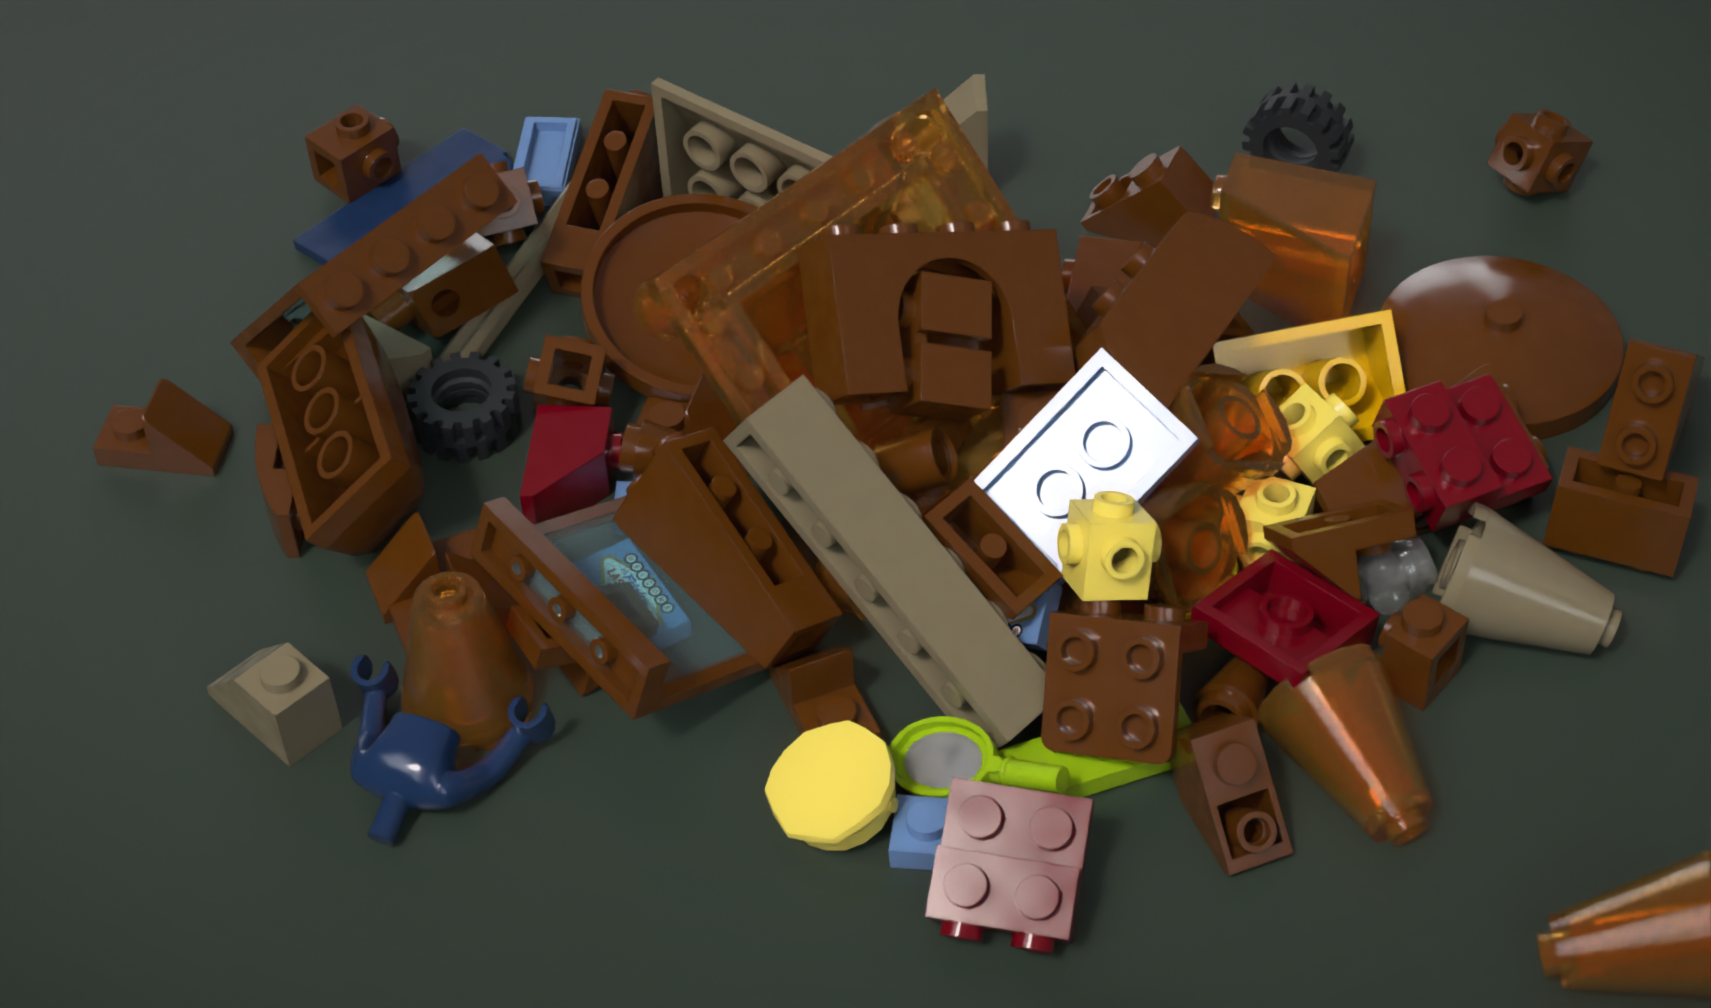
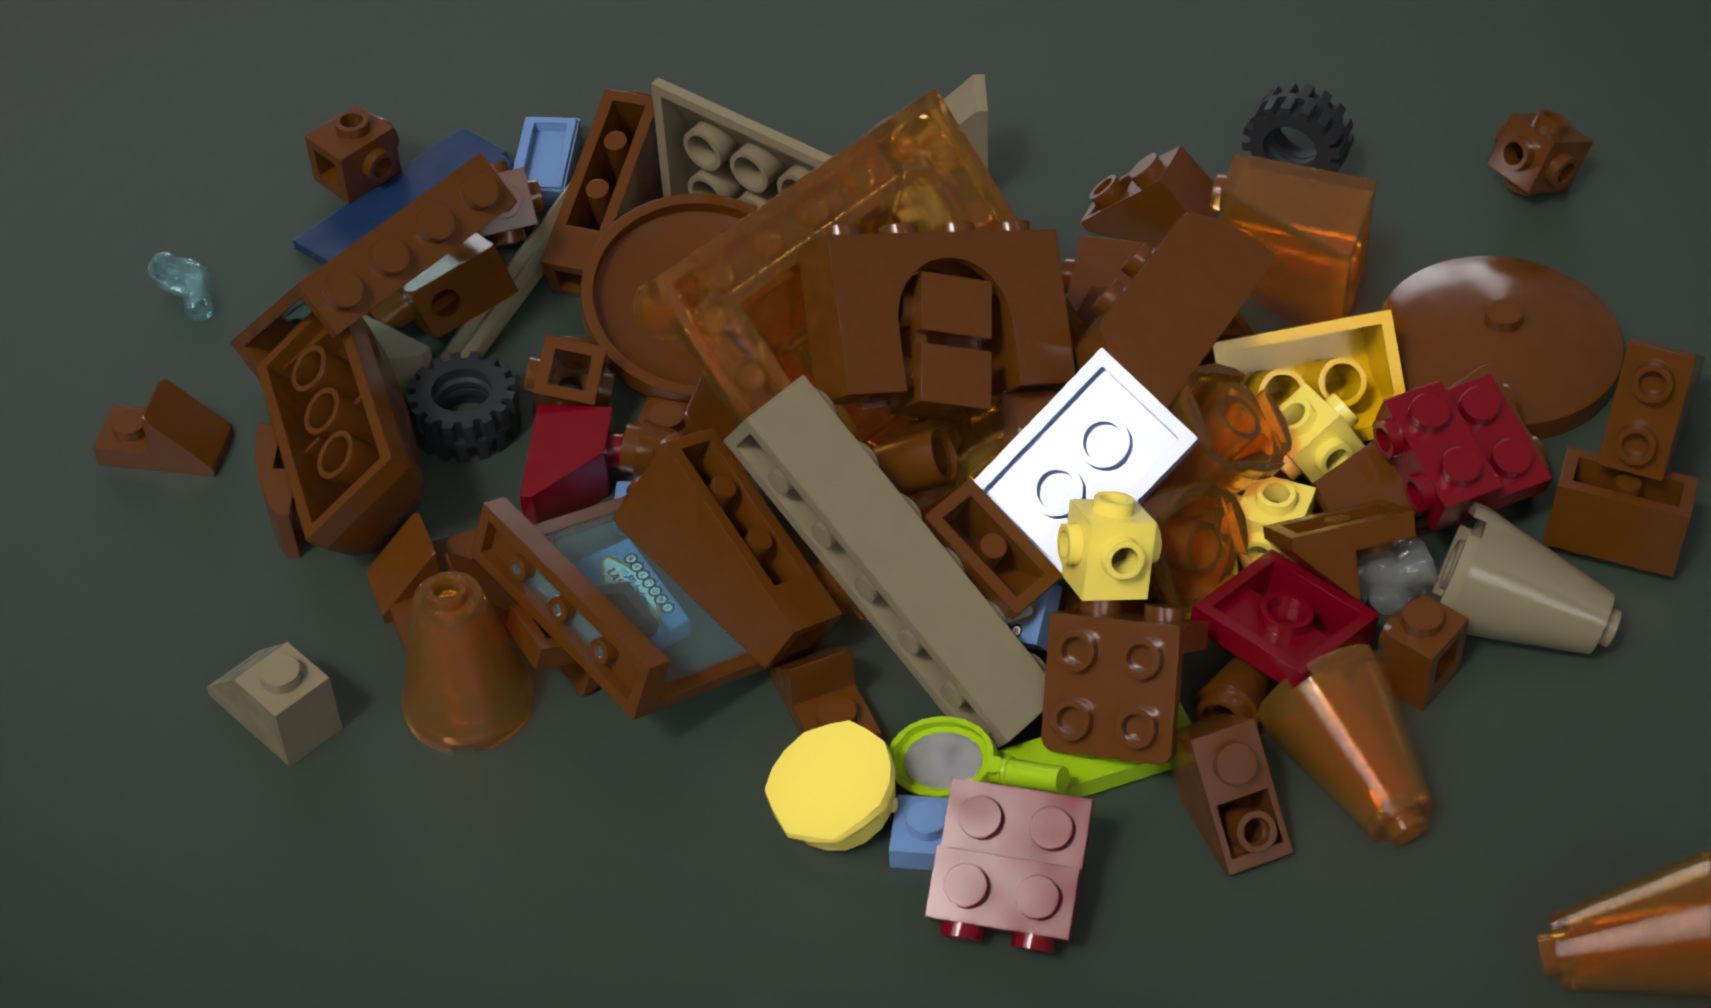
dark blue piece [350,655,556,846] -> none
none -> clear light blue arm [148,252,214,322]

